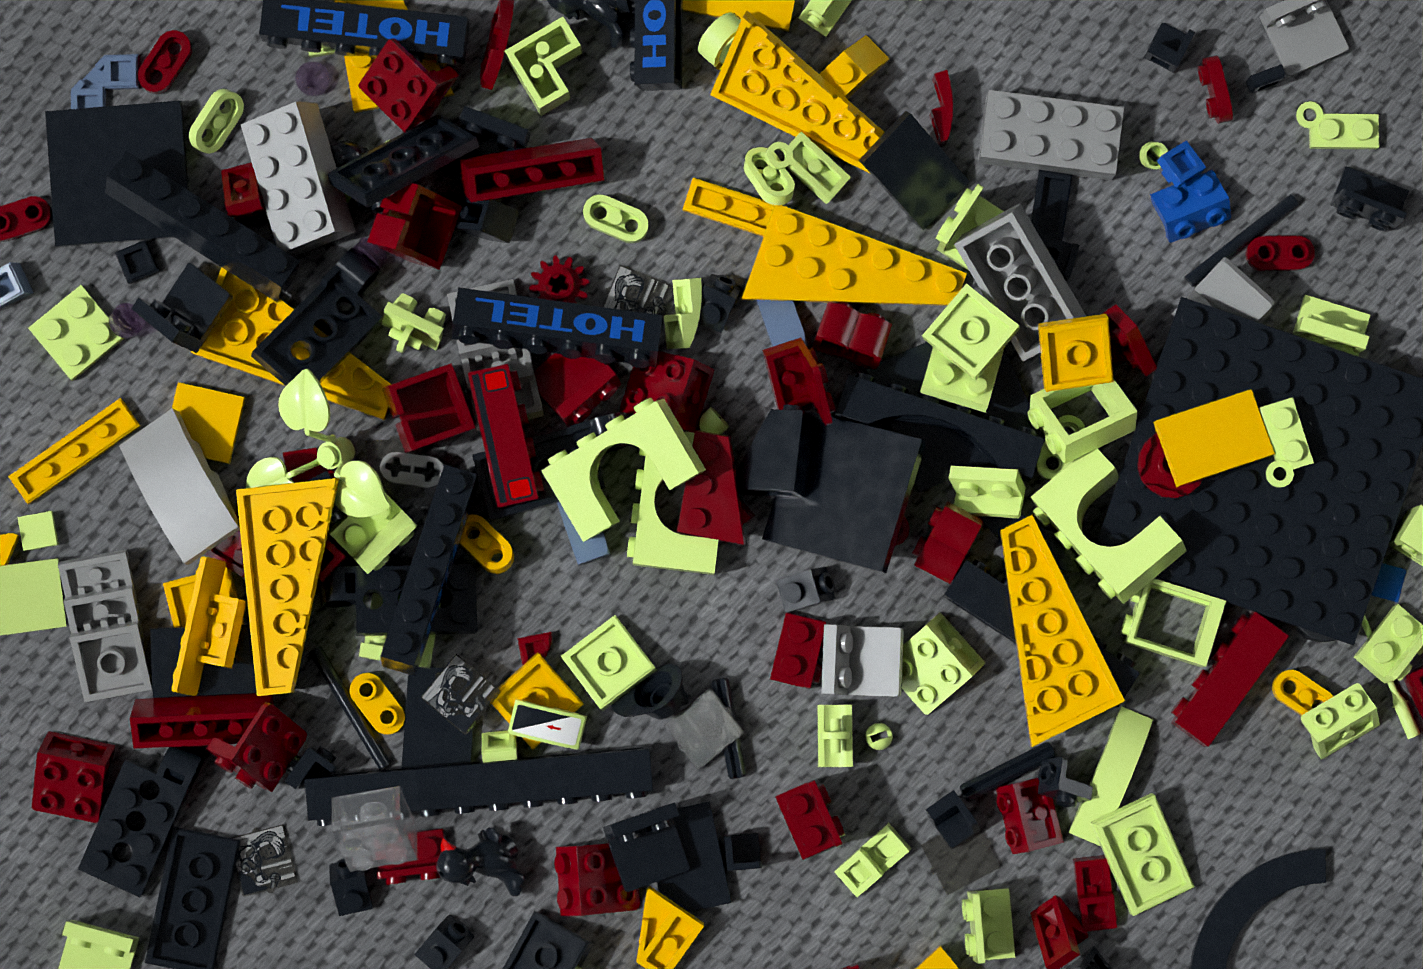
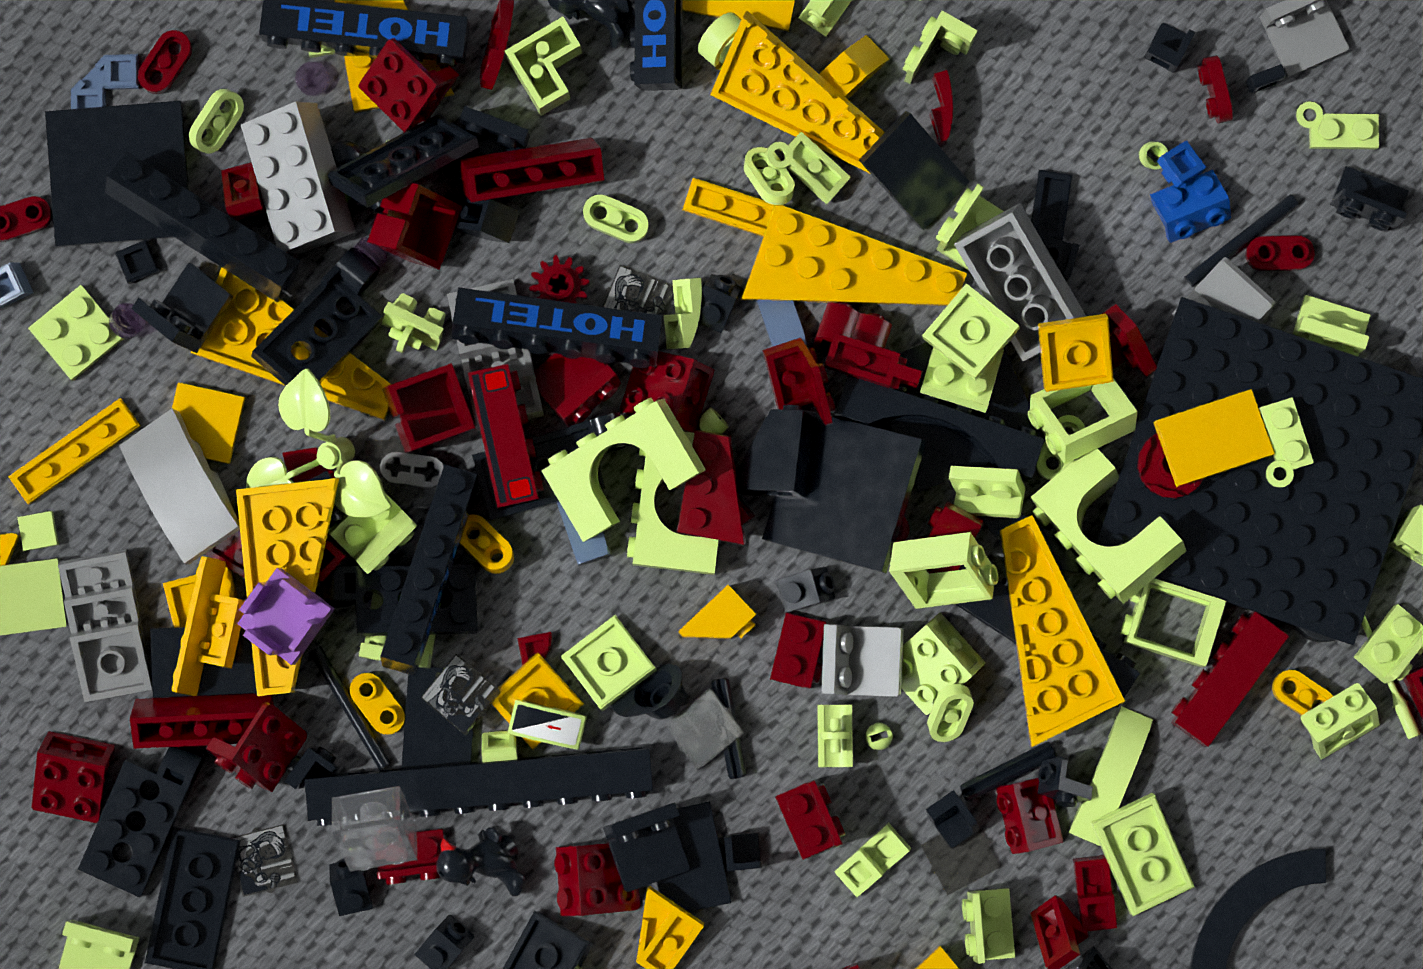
light grey brick [978,90,1124,180] -> none
blue piece [1371,563,1407,603] -> none
none -> medium lavender panel [237,568,335,665]
none -> yellow slope [678,585,756,639]
none -> dark red hinge [824,333,922,389]
none -> yellowish green window [889,532,998,609]
none -> yellowish green bracket [903,11,978,84]
none -> yellowish green plate [927,684,974,742]

